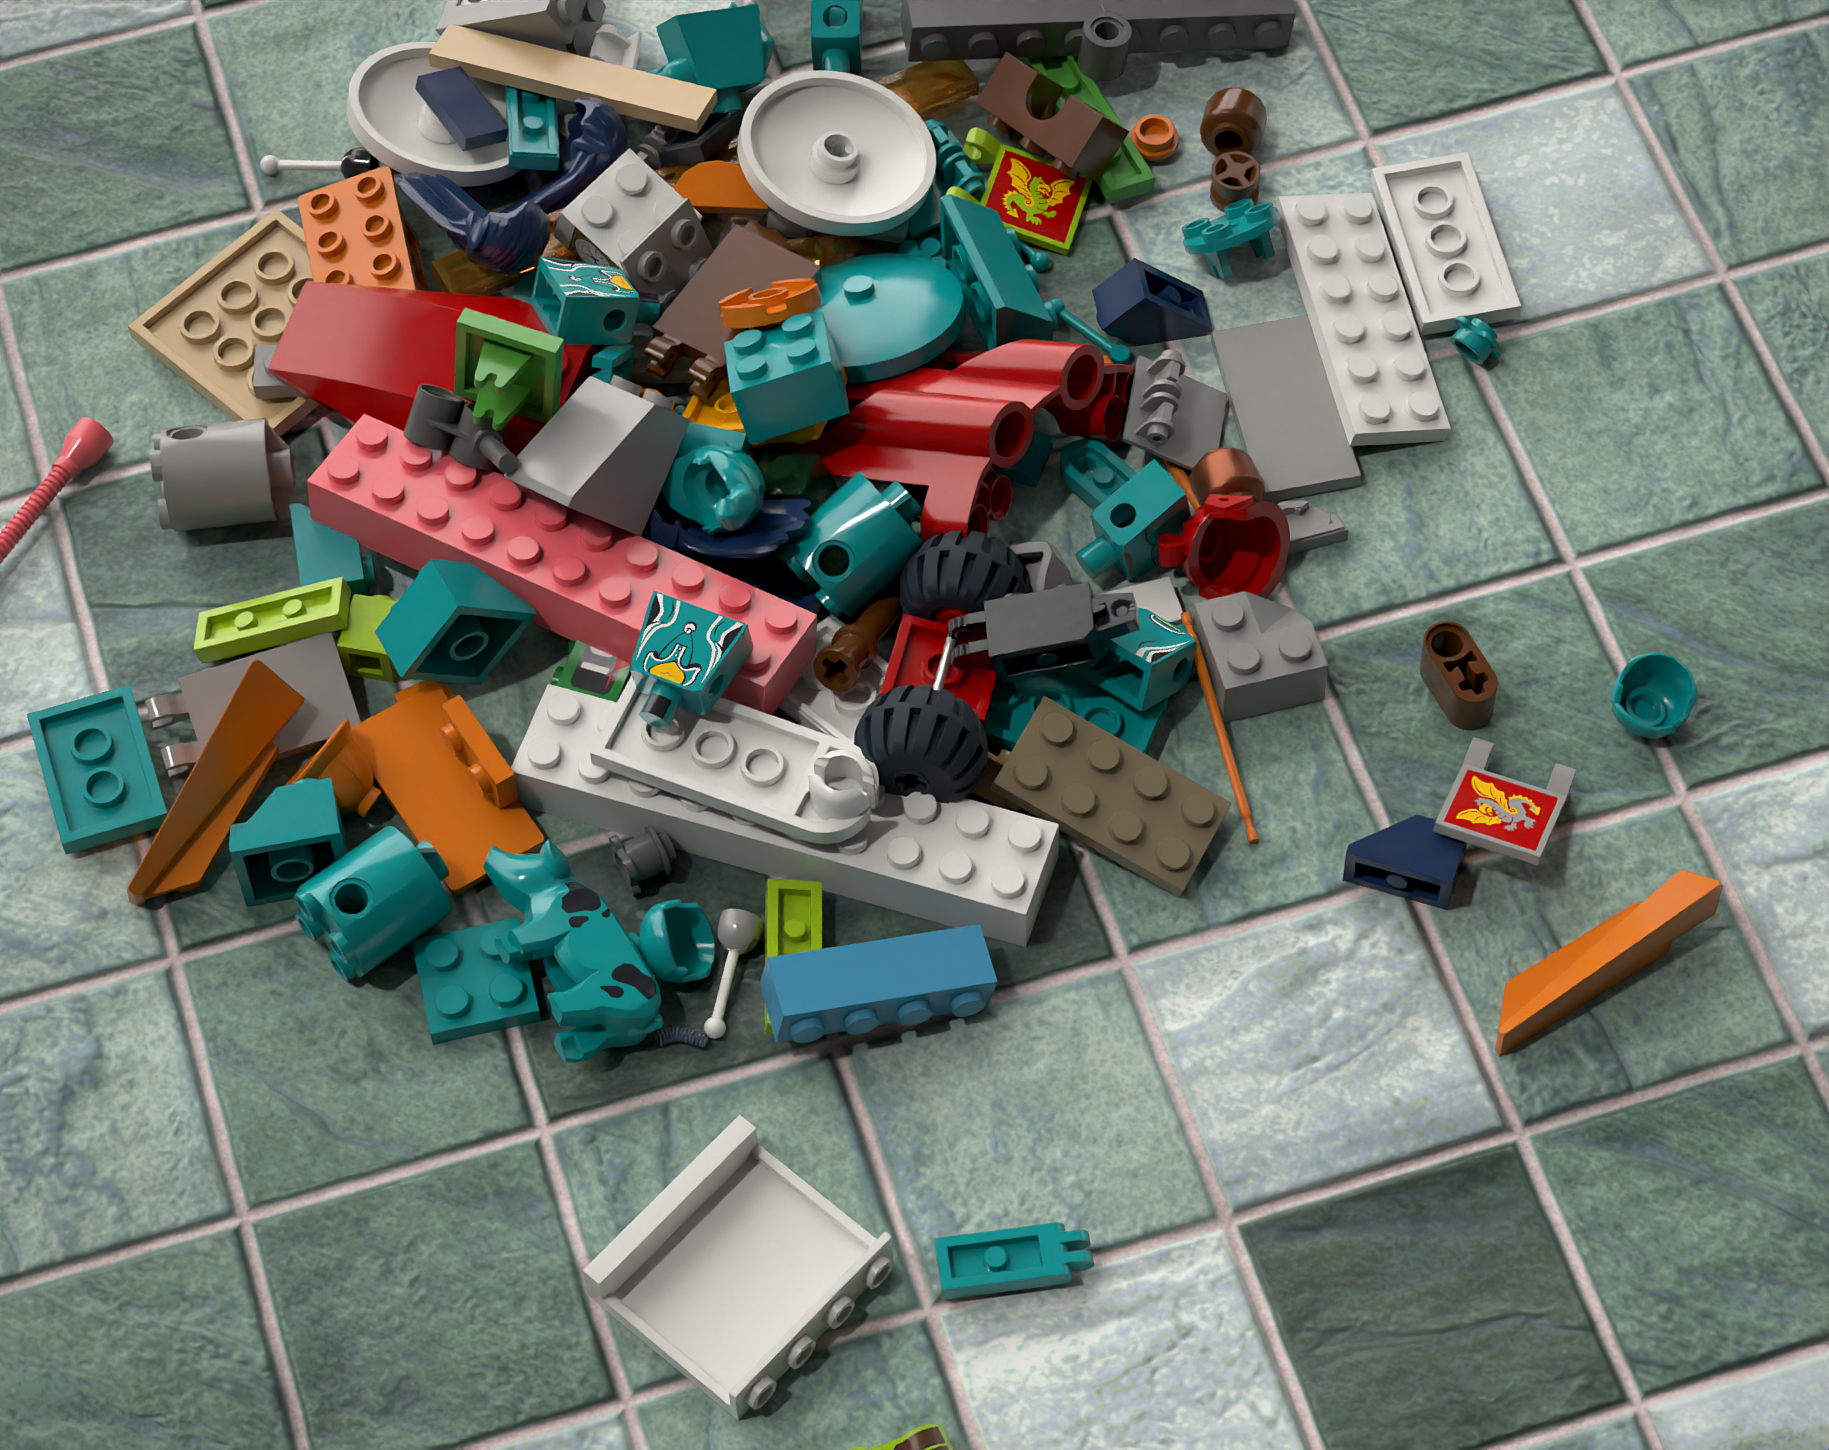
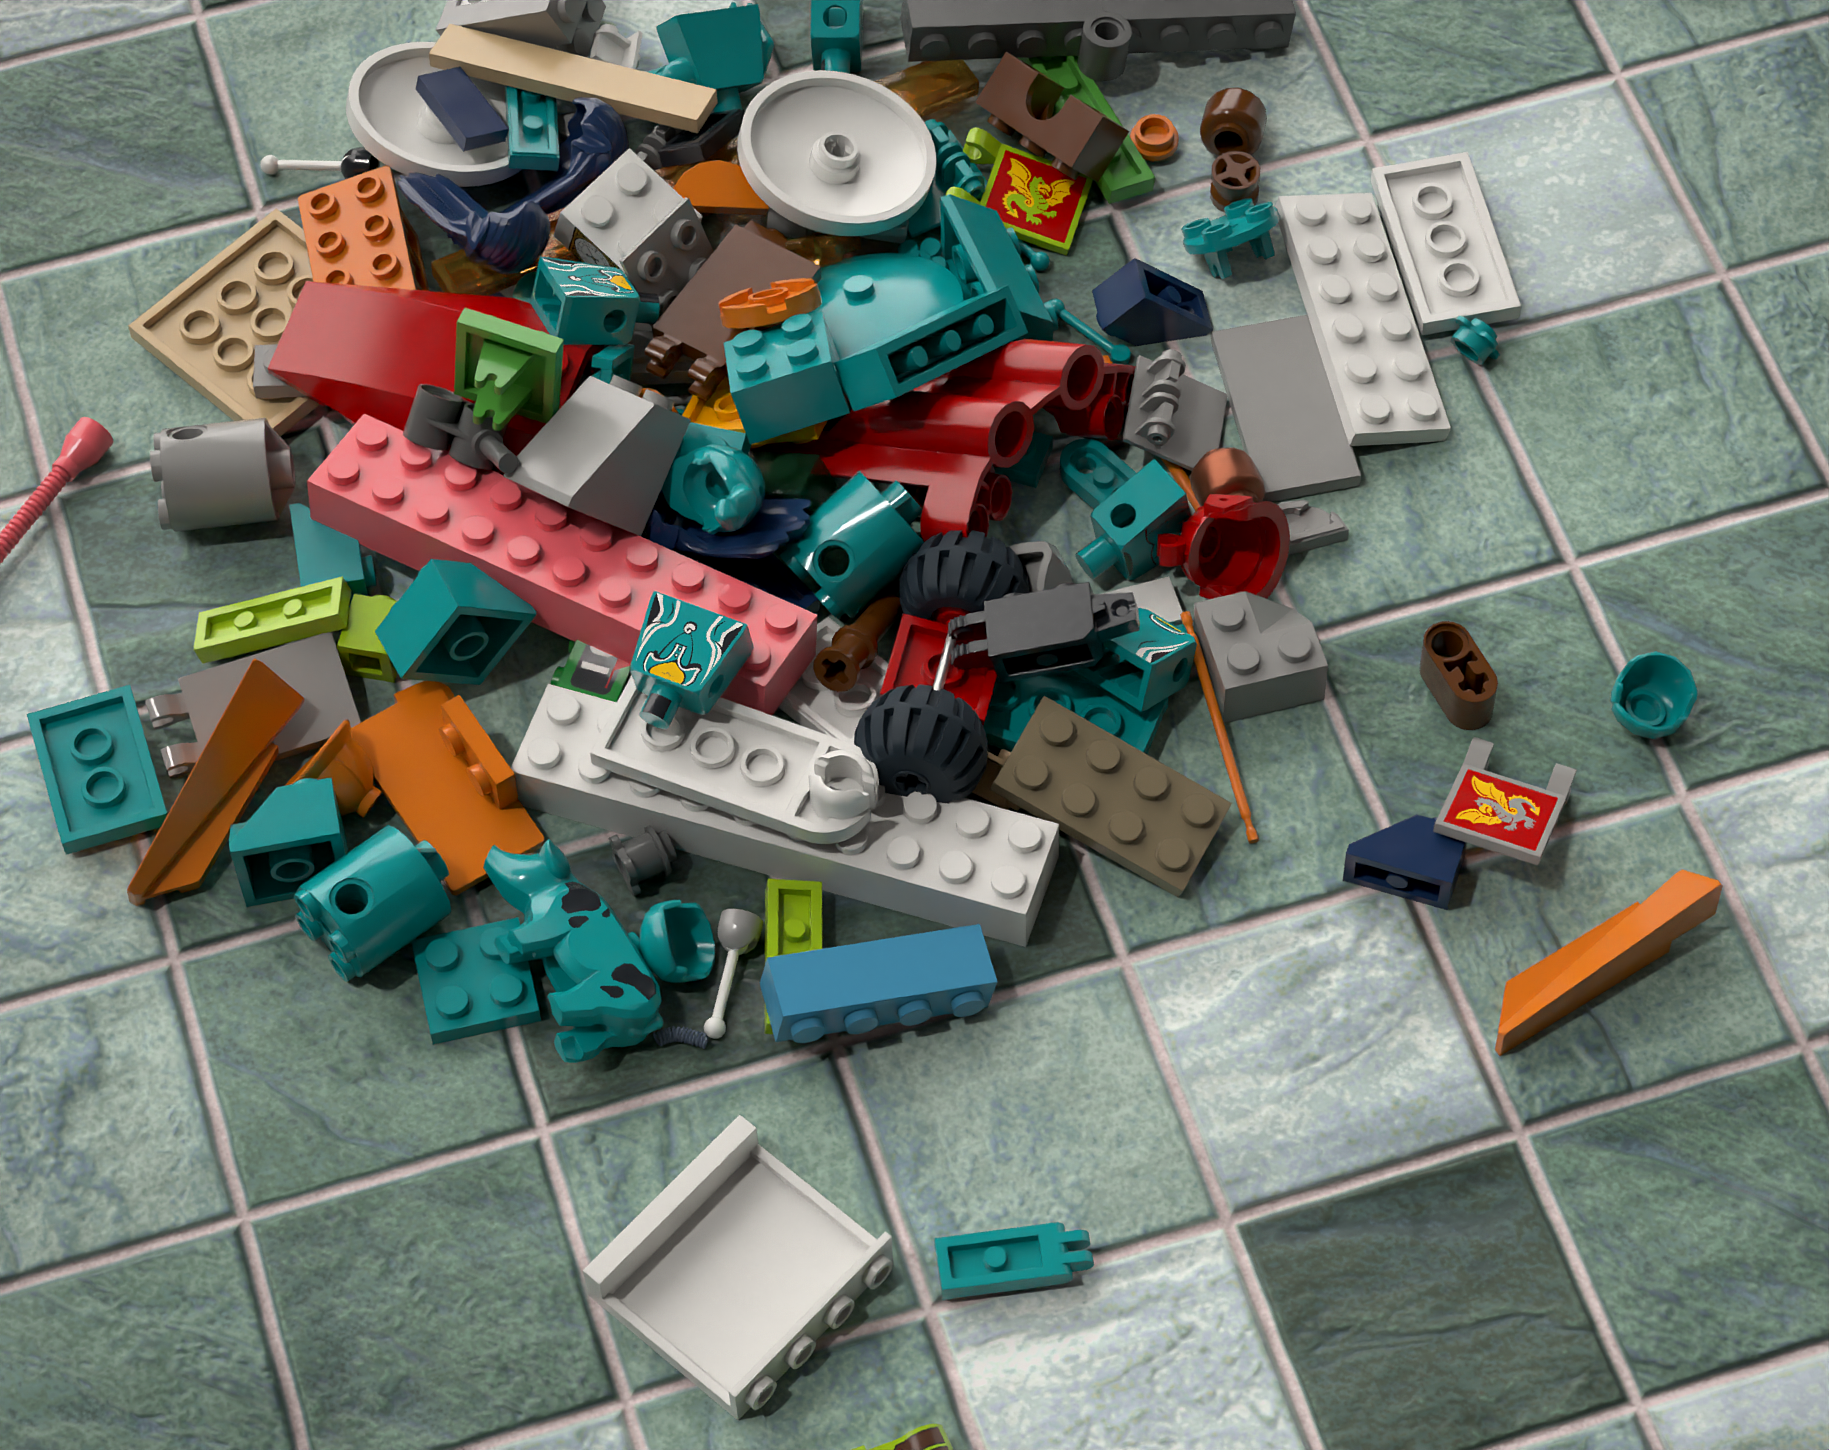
none -> teal brick [834,285,1028,411]

